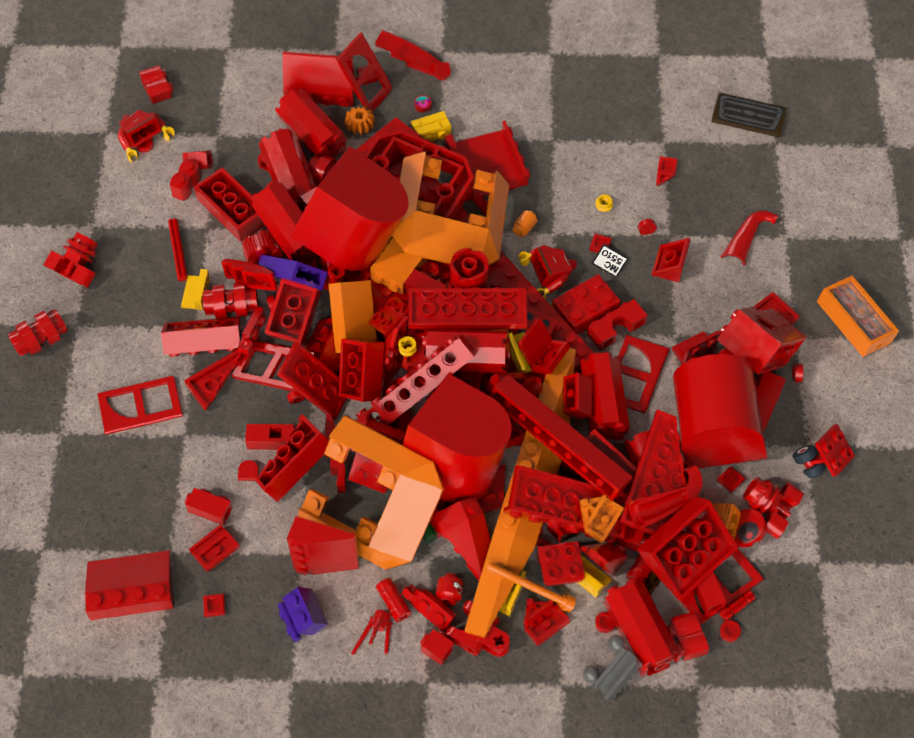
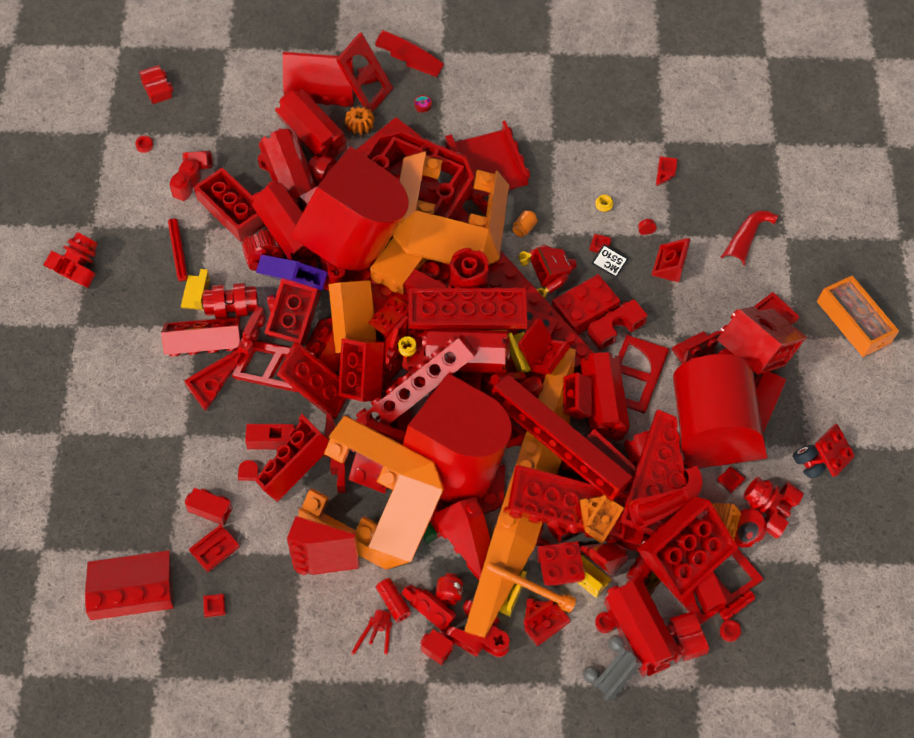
red piece [8,309,67,356] -> none
red window [97,375,183,435] -> none
red torso [118,110,174,163] -> none
red slope [221,259,278,291] -> none
dark purple brick [277,587,328,642] -> none
red tile [287,391,305,404] -> none
yellow brick [411,111,451,142] -> none
red tile [431,62,451,80] -> none
tile [711,92,787,138] -> none
red tile [792,363,804,382] -> none

